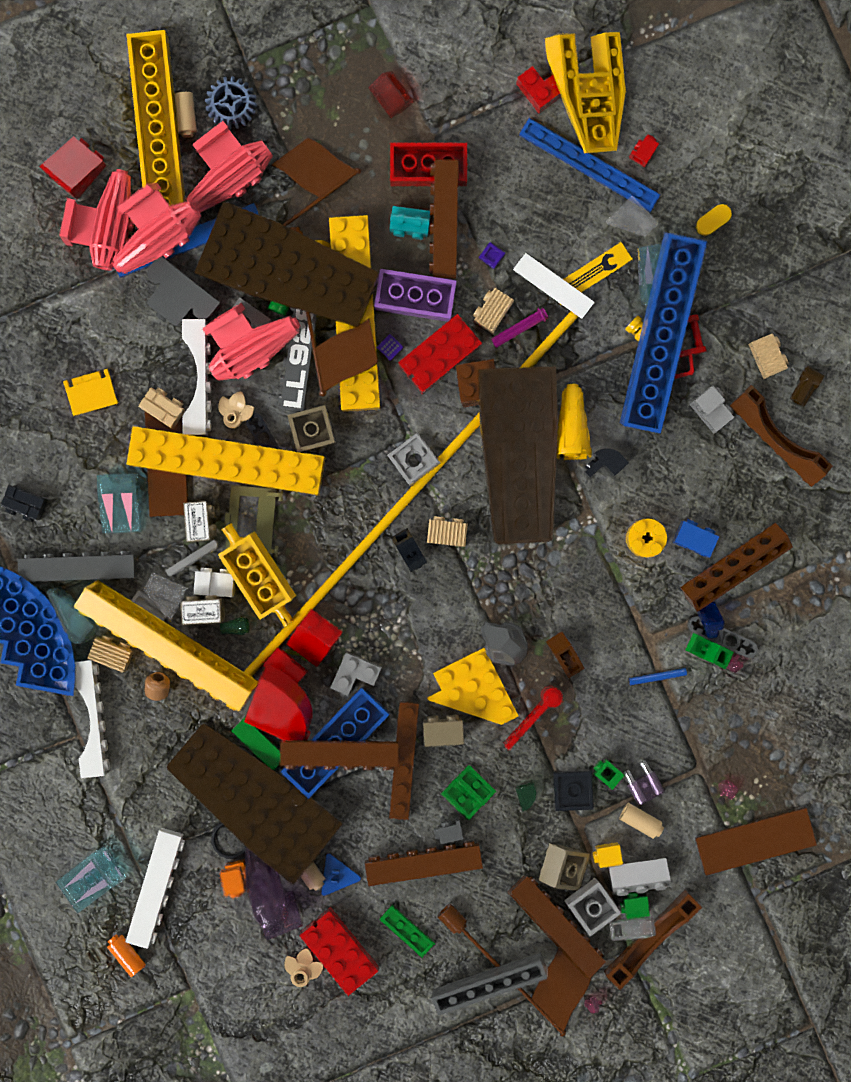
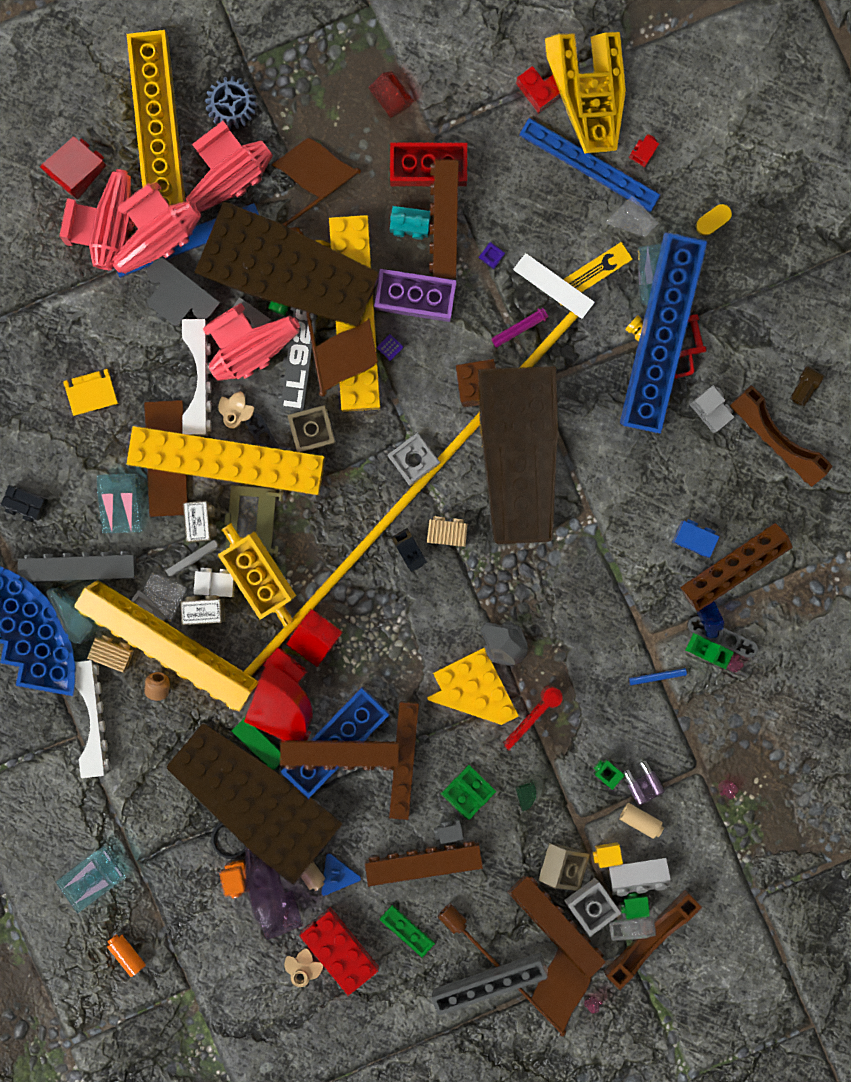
white brick [126,828,185,949] -> none
tan brick [138,387,185,429] -> none
tan brick [174,92,197,138] -> none
clear green cone [220,616,250,635] -> none
light grey brick [331,652,382,696] -> none
red piece [398,314,482,395] -> none
dark tan brick [423,715,464,747] -> none
tan brick [473,288,514,334] -> none
reddish brown arch [546,632,585,678] -> none
black tile [553,771,594,811] -> none
yellow cone [556,384,592,460] -> none
black brick [584,448,629,479] -> none
yellow brick [626,519,667,557] -> none
reddish brown tile [695,807,817,876] -> none
tan brick [748,333,788,379] -> none

